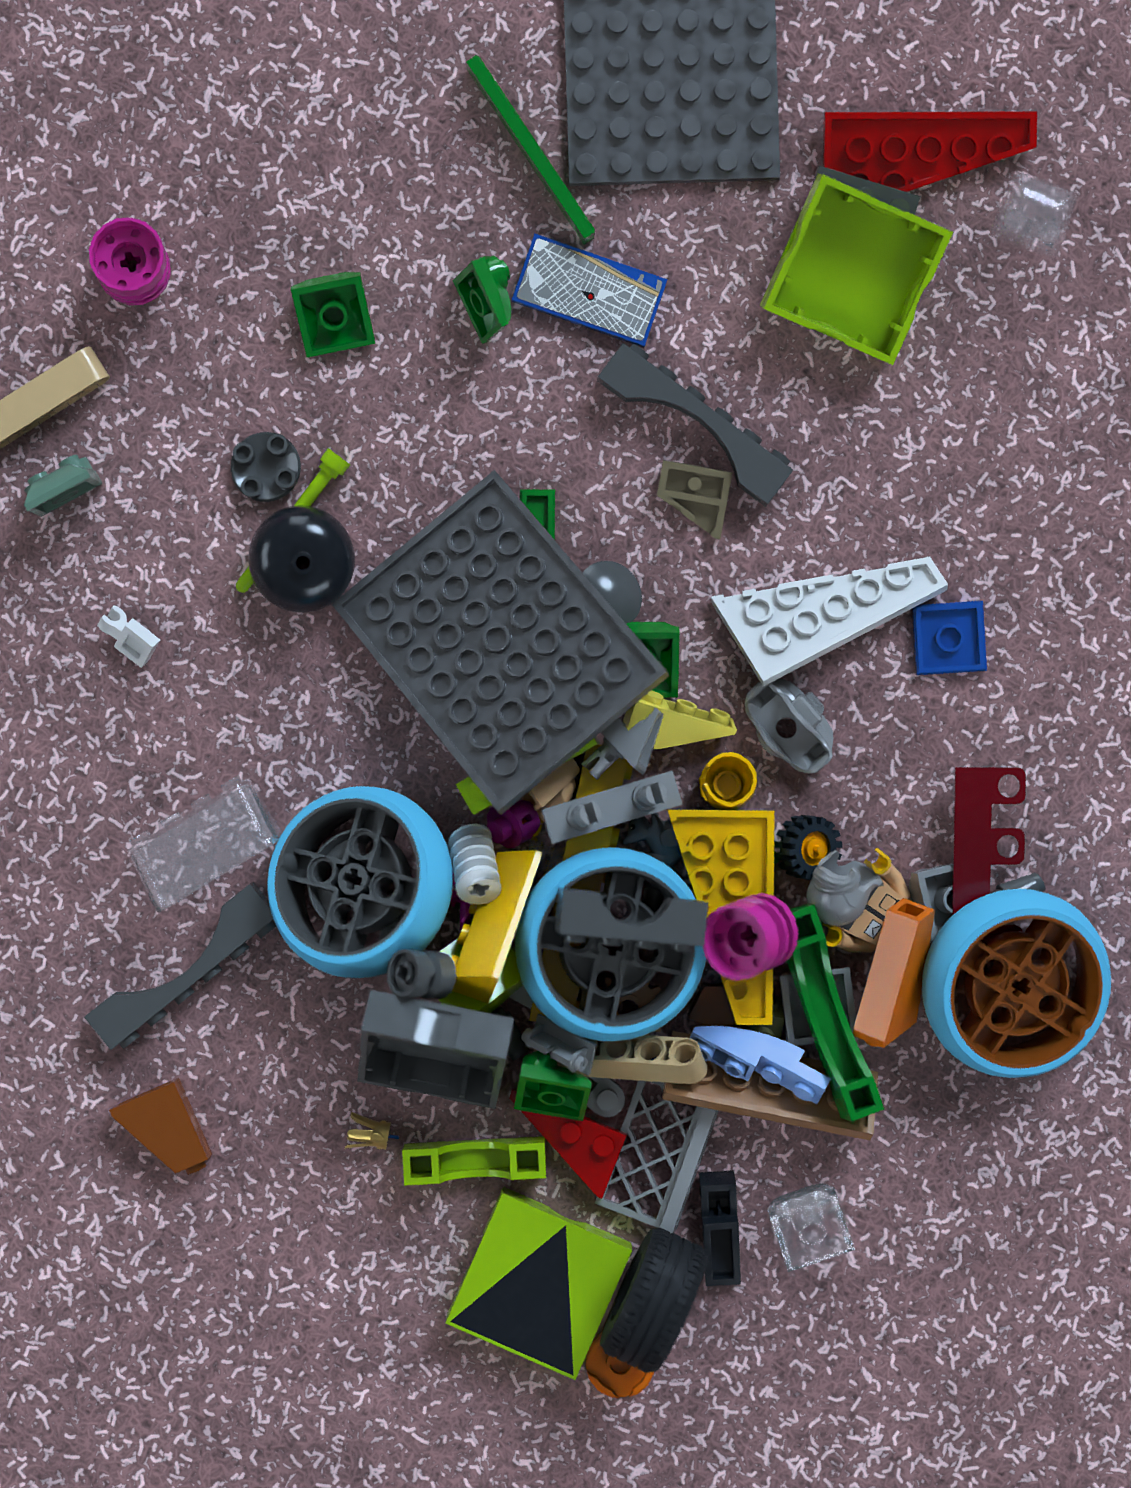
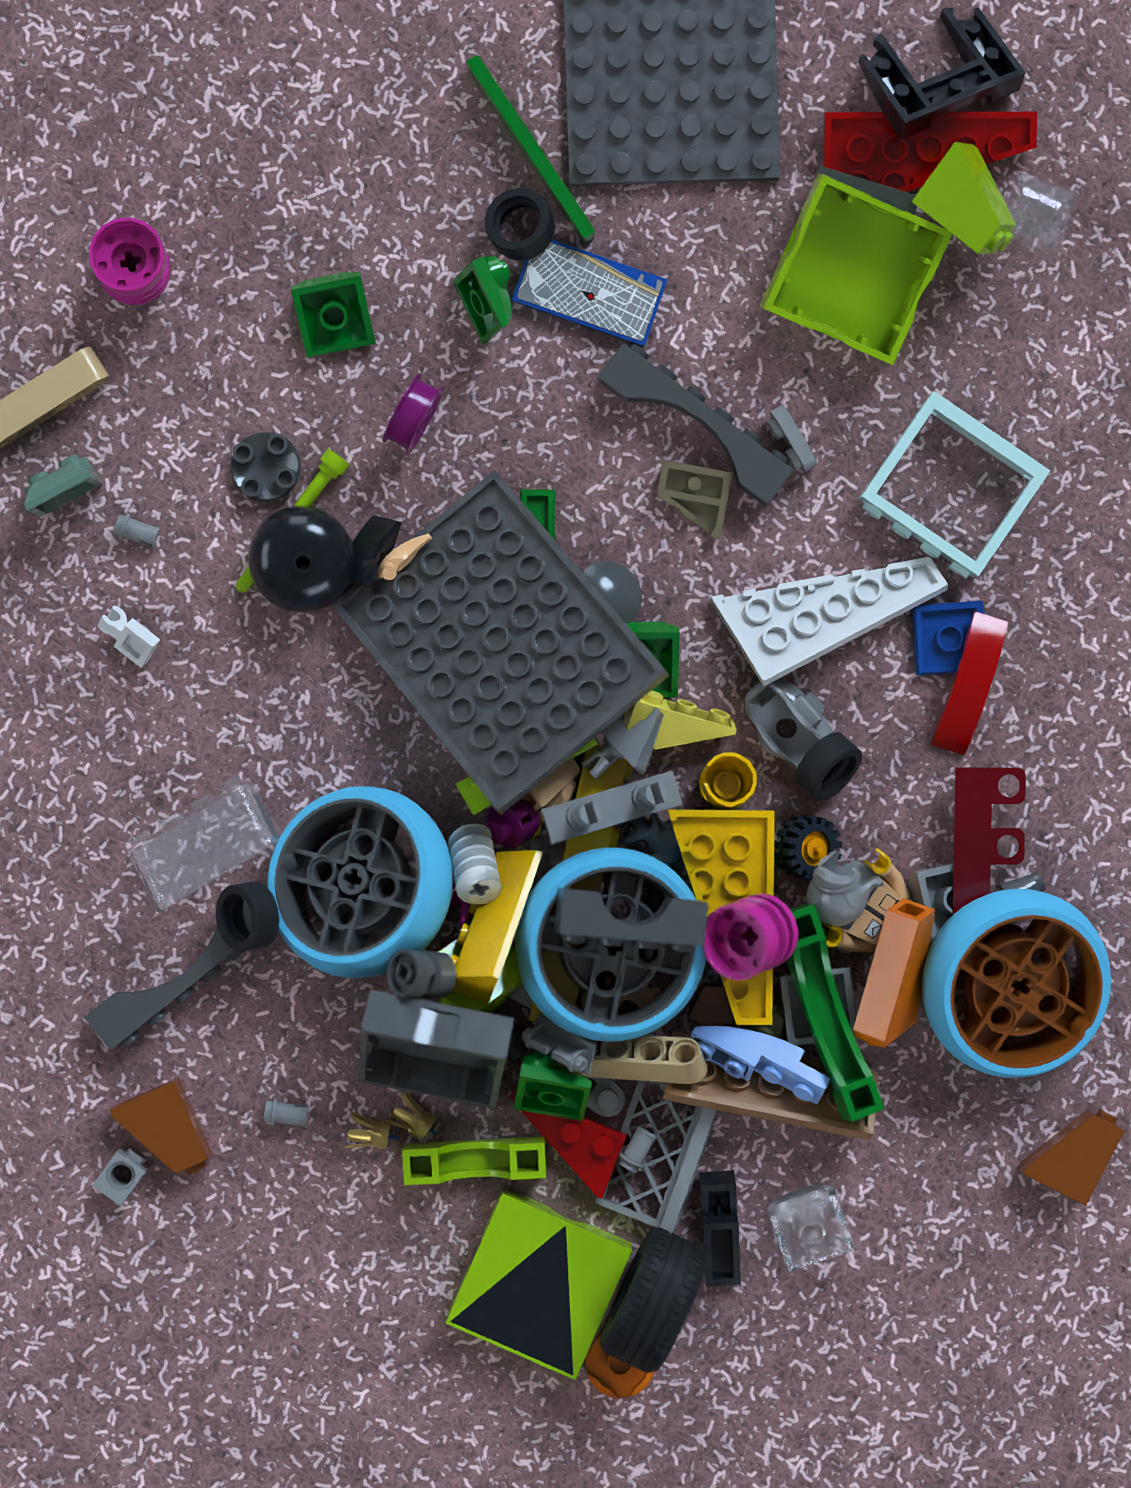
none -> light grey brick [92,1146,151,1206]
none -> light grey pin [113,513,160,549]
none -> black tyre [215,881,279,952]
none -> light grey pin [264,1098,309,1127]
none -> black slope [350,515,402,586]
none -> light nougat bar [377,534,432,580]
none -> magenta wheel [382,373,445,456]
none -> pearl gold piece [384,1092,438,1140]
none -> black tyre [484,188,555,261]
none -> light grey pin [618,1125,658,1173]
none -> light grey plate [767,405,817,473]
none -> black tyre [795,732,862,801]
none -> black wedge [858,8,1026,140]
none -> light aqua window [858,391,1050,579]
none -> lime slope [912,142,1016,254]
none -> red slope [931,611,1009,755]
none -> dark orange slope [1017,1109,1125,1206]

